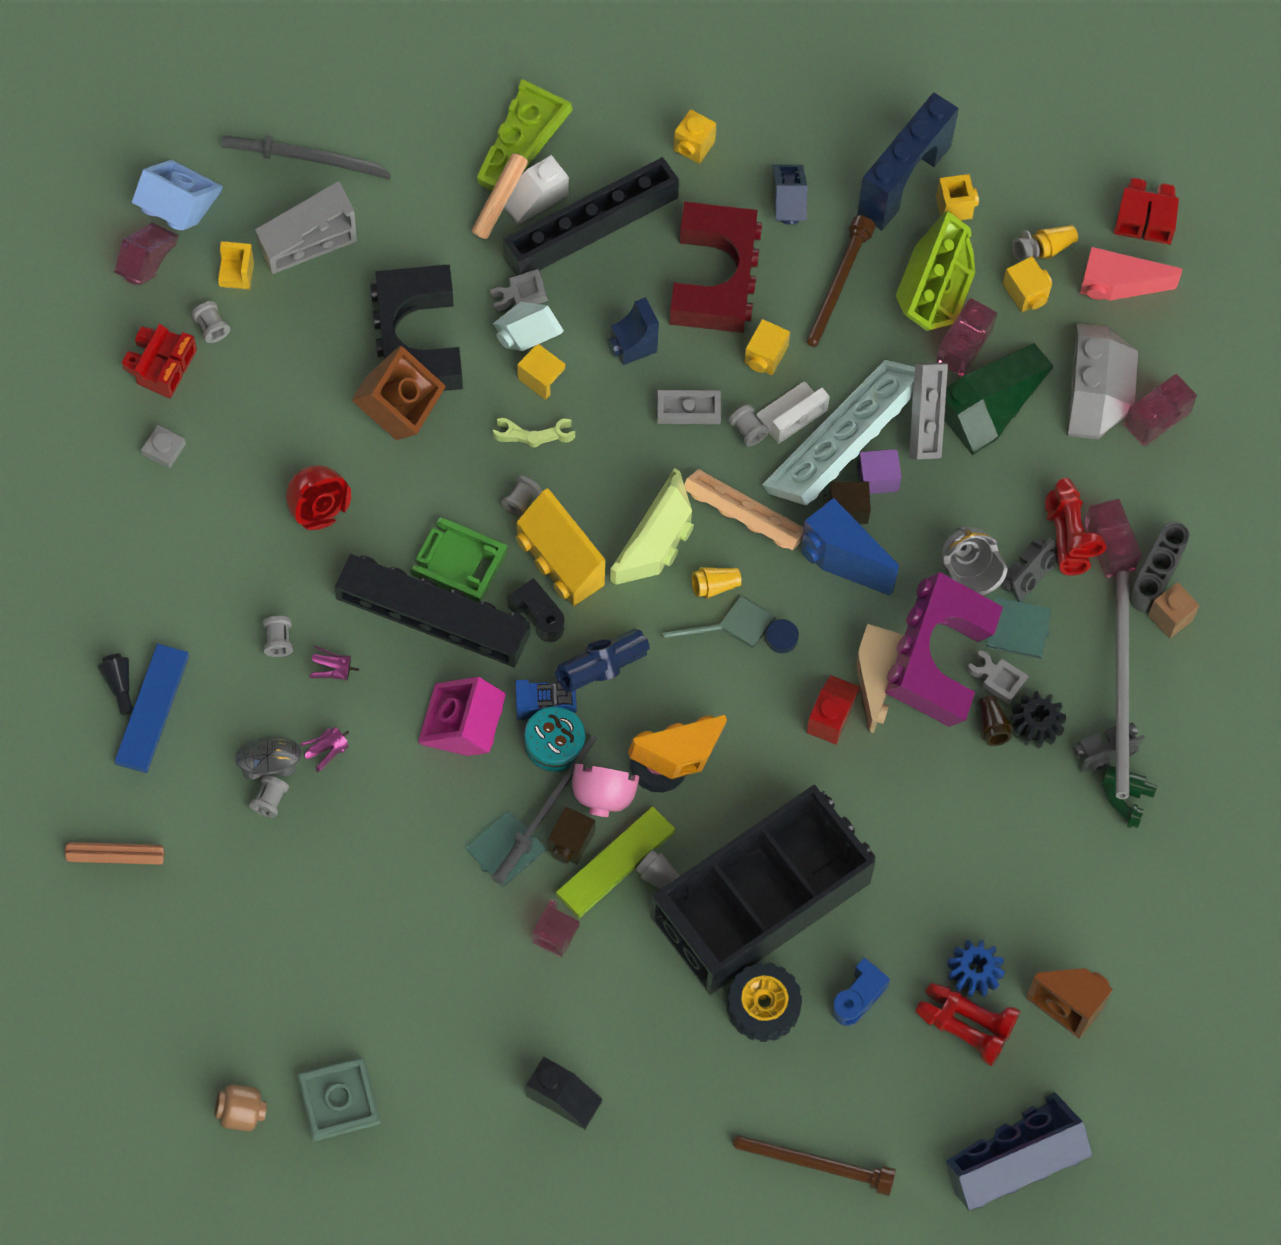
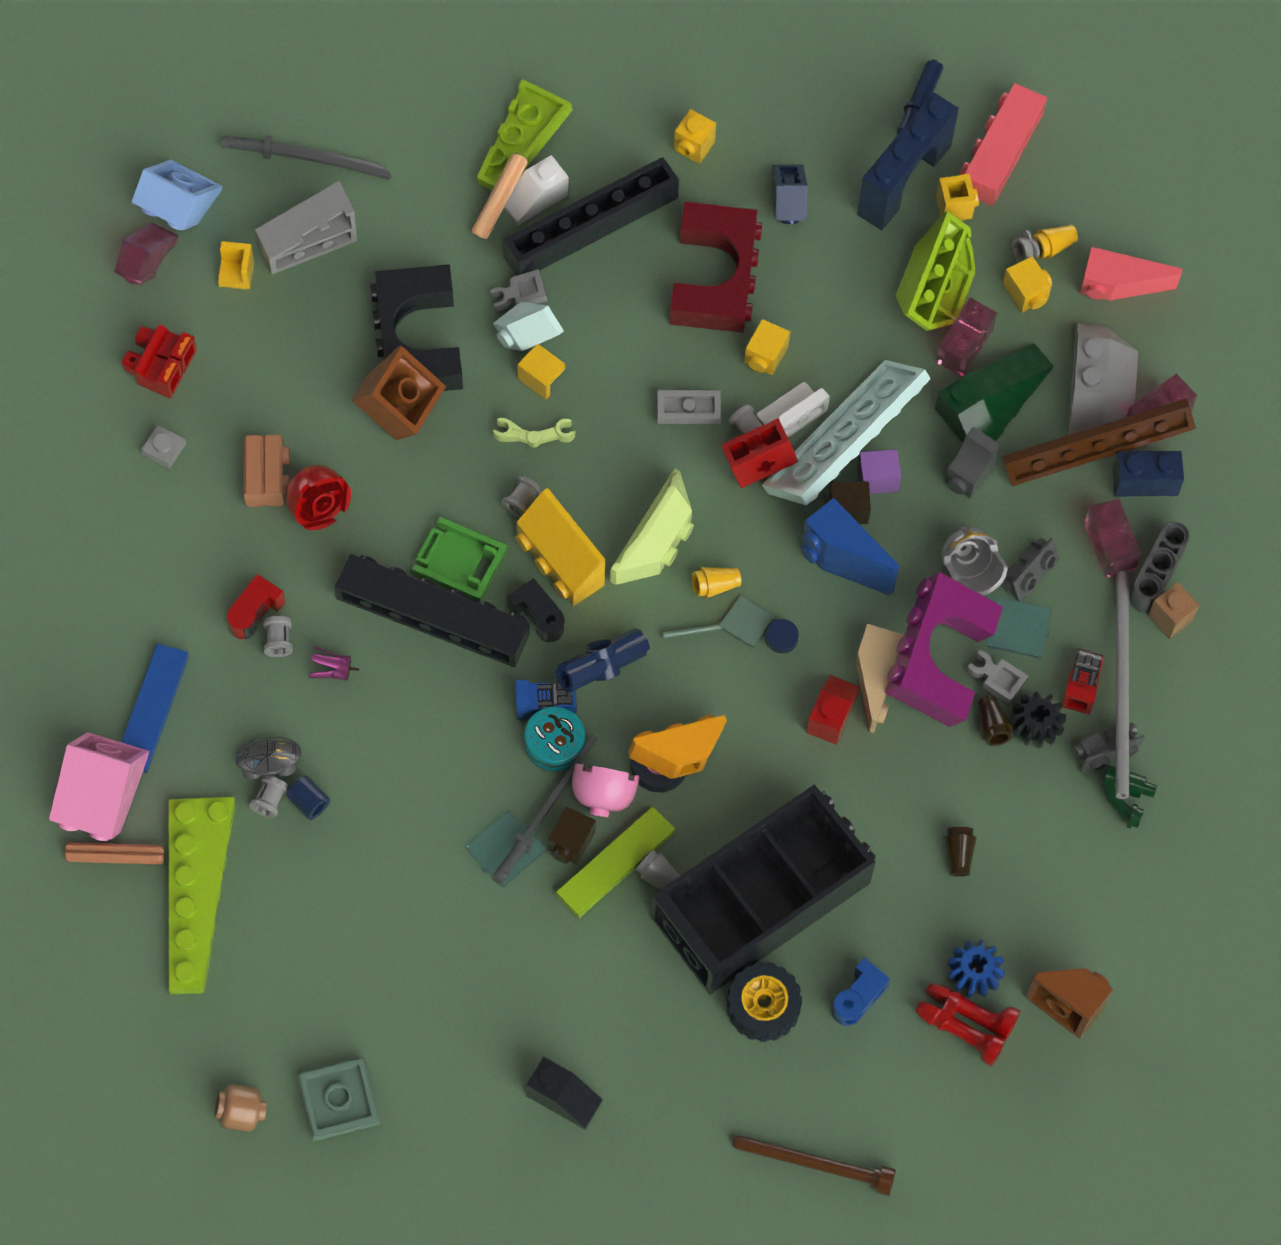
black cone [97,653,133,715] -> none
light grey bush [192,301,231,343] -> none
flat silver piece [300,727,349,772] -> none
dark pink slope [418,677,506,756] -> none
clear pink panel [532,899,580,958] -> none
dark blue arch [607,297,659,365] -> none
light nougat plate [684,469,804,550] -> none
reddish brown piece [807,215,876,347] -> none
light grey plate [909,362,948,460] -> none
wedge [946,1092,1093,1211] -> none
red piece [1045,478,1107,576] -> none
red hips [1113,178,1179,245] -> none
none -> bright pink slope [49,732,149,841]
none -> lime wing [169,797,236,995]
none -> red leg [227,574,285,639]
none -> nougat brick [244,435,290,507]
none -> dark blue gear [286,776,330,820]
none -> red brick [721,418,799,489]
none -> dark blue axle [897,59,943,134]
none -> dark brown cone [944,827,977,877]
none -> dark grey arch [945,426,999,499]
none -> coral brick [959,83,1048,206]
none -> reddish brown plate [1002,398,1196,487]
none -> leg [1062,648,1104,715]
none -> dark blue brick [1113,451,1184,497]

